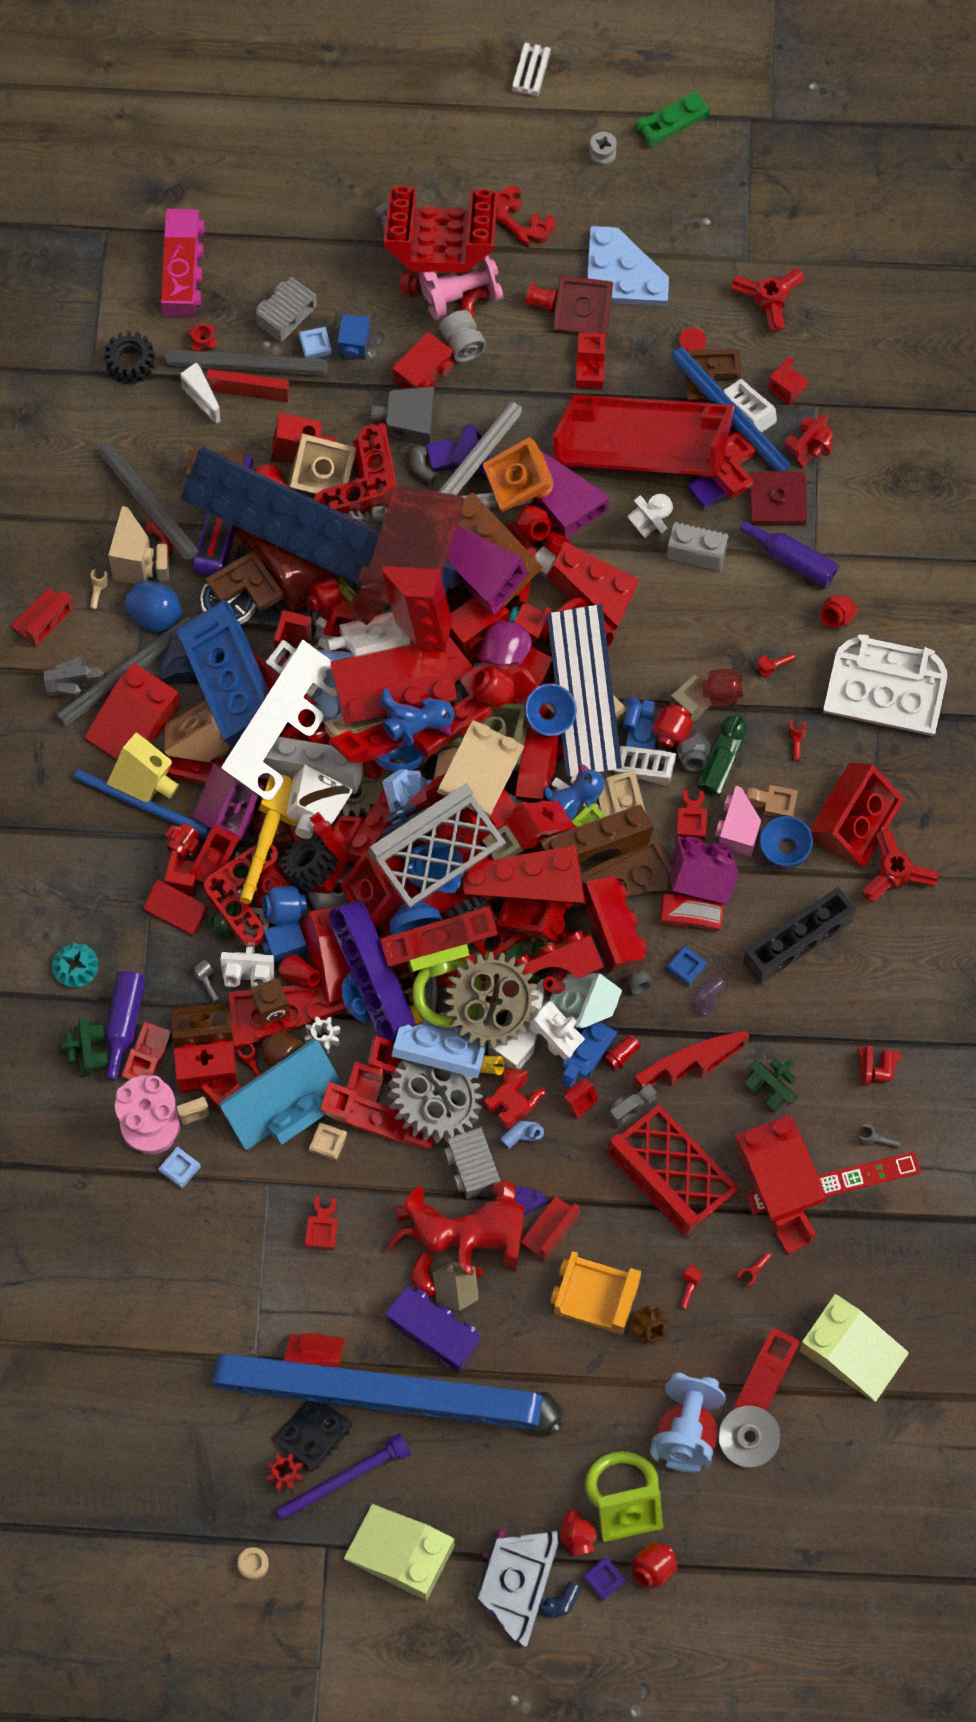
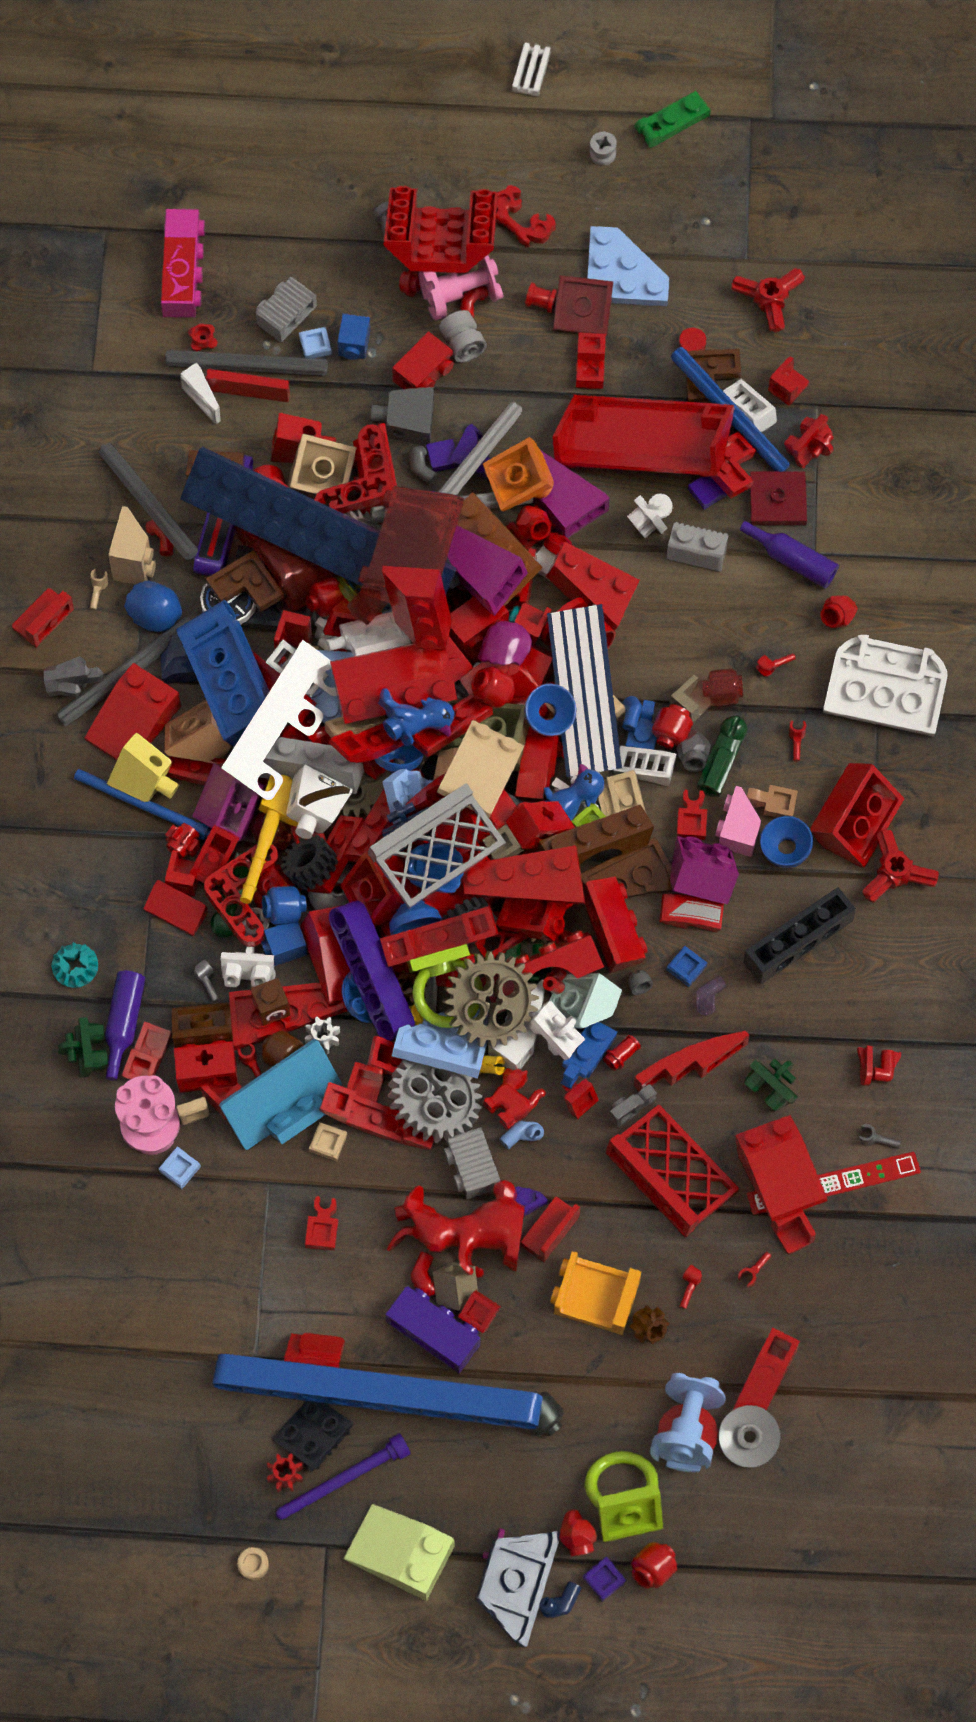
black tyre [104,331,155,385] -> none
tan tile [156,544,169,582] -> none
red cone [279,955,321,987] -> none
red plate [309,812,349,861] -> none
yellowish green slope [799,1294,909,1403] -> none
none -> red tile [458,1290,501,1333]

